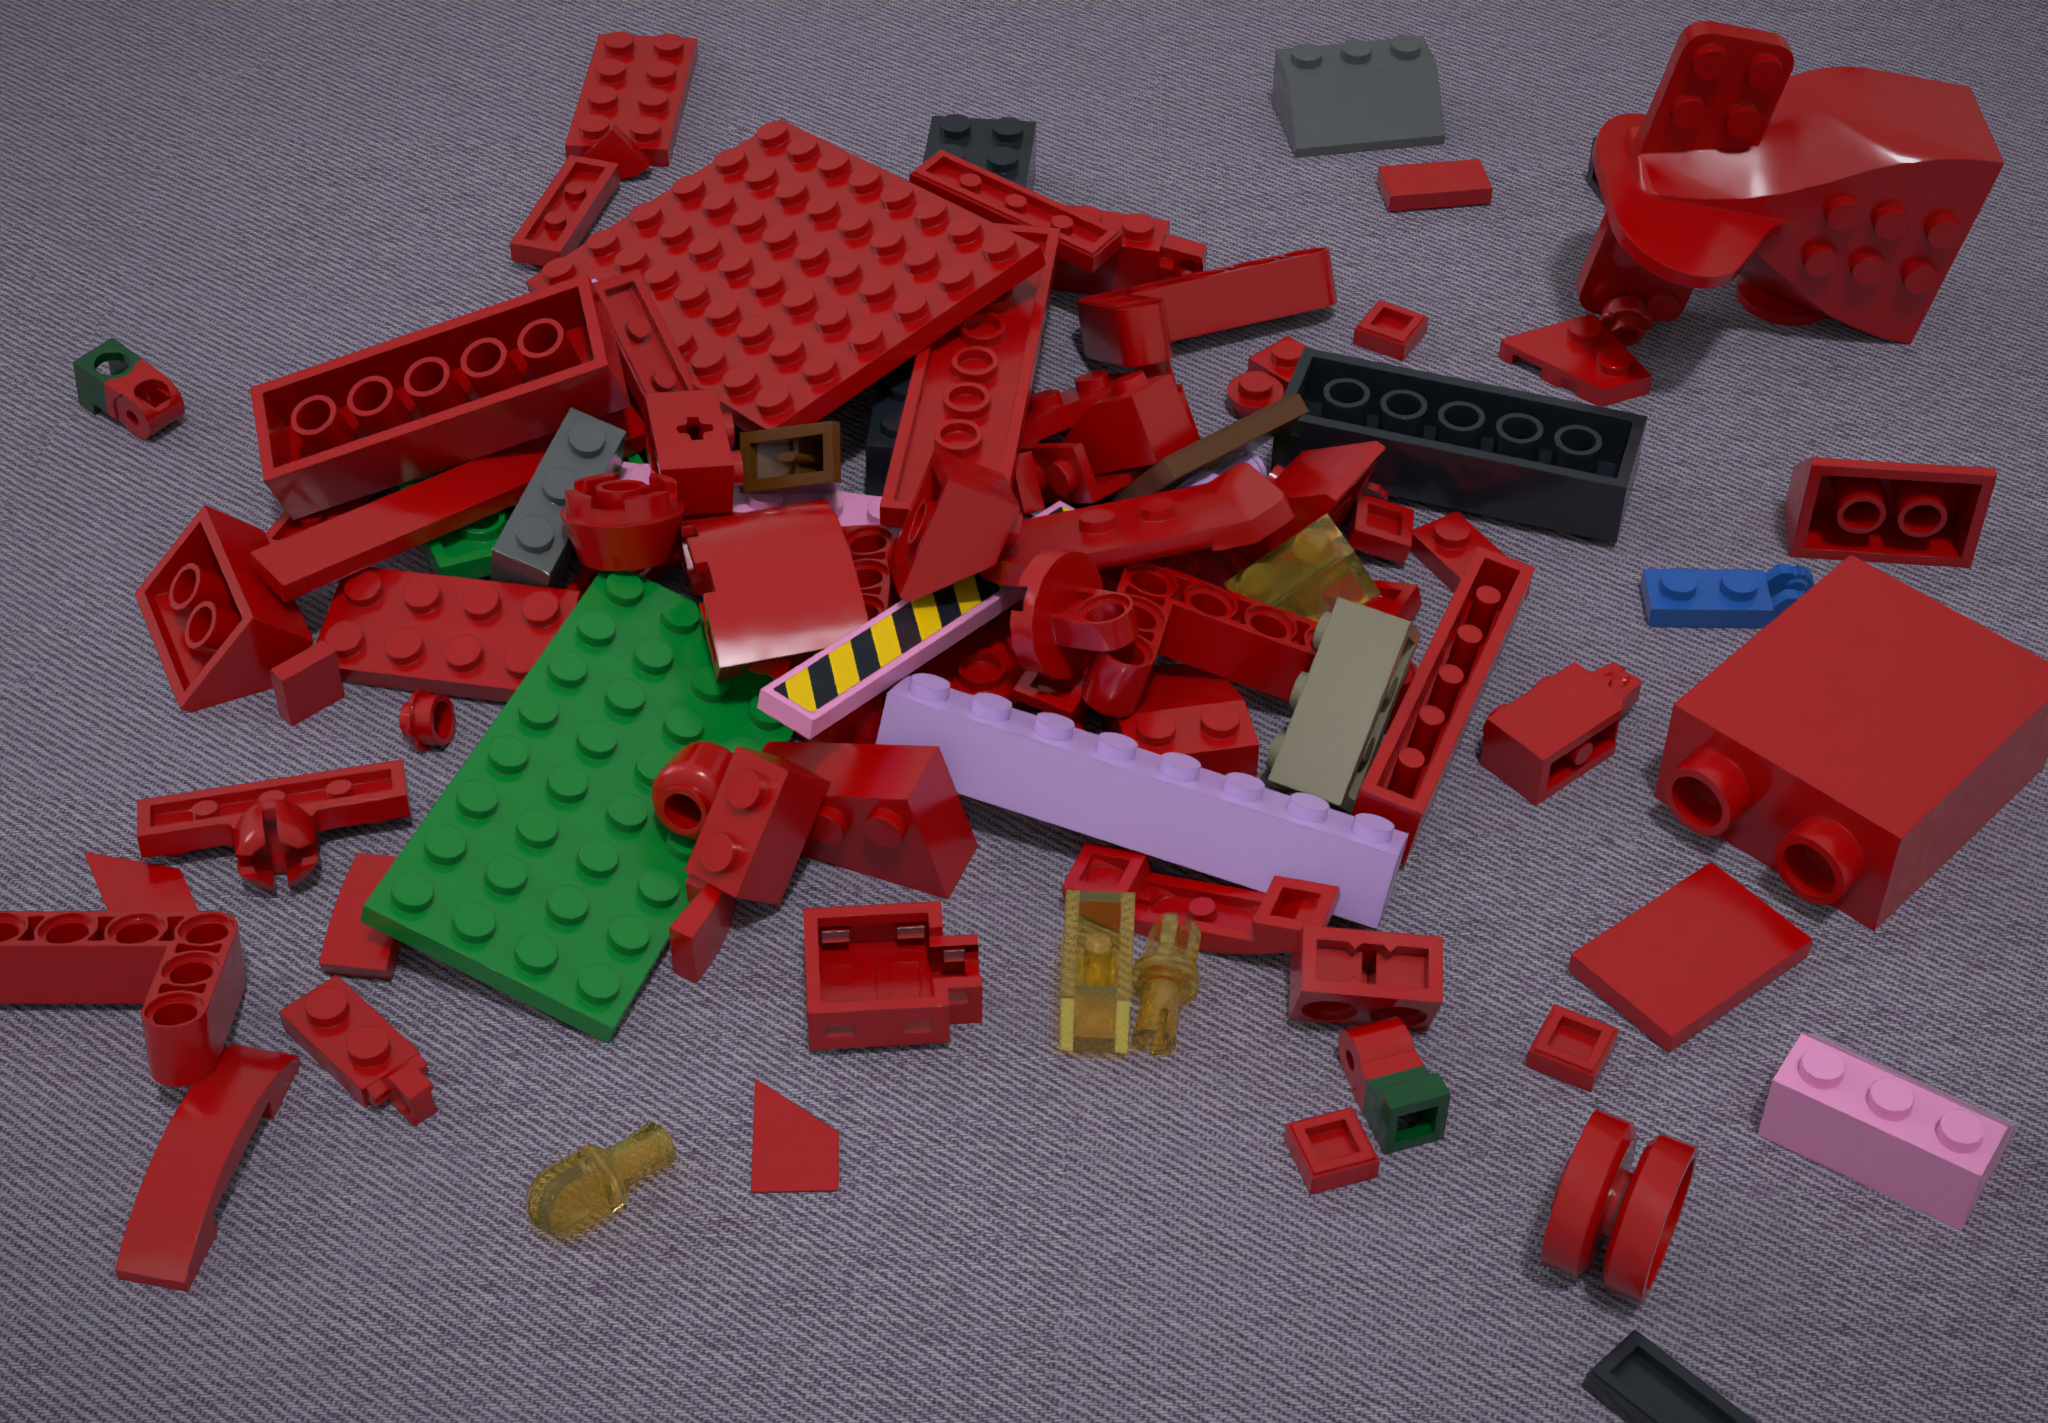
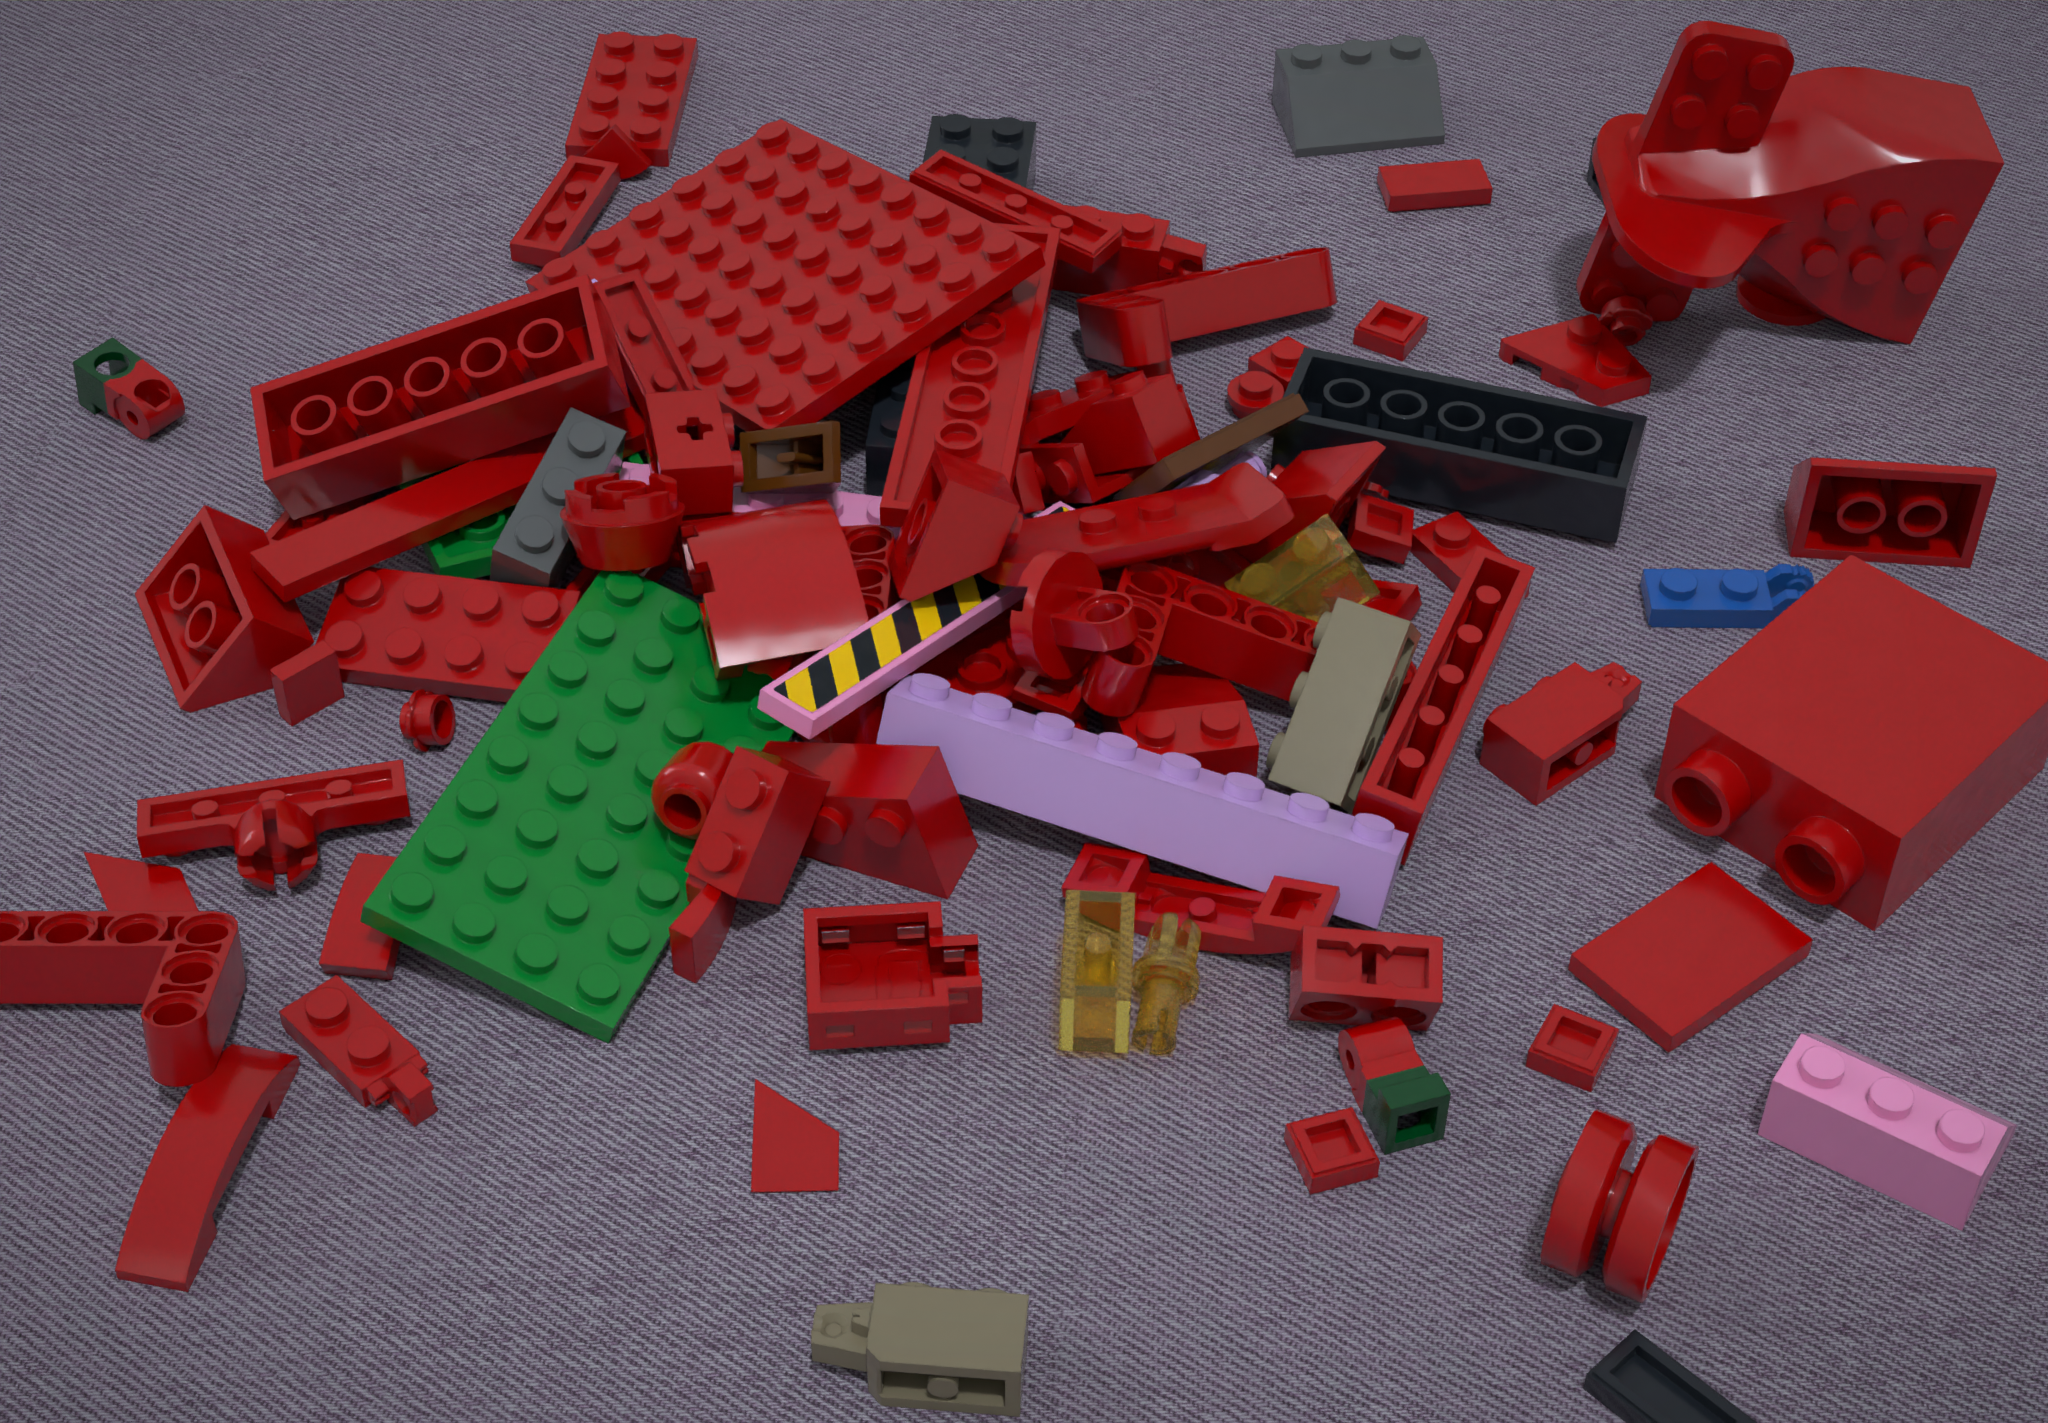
clear yellow arm [526,1121,676,1238] -> none
none -> dark tan hinge [811,1282,1029,1417]

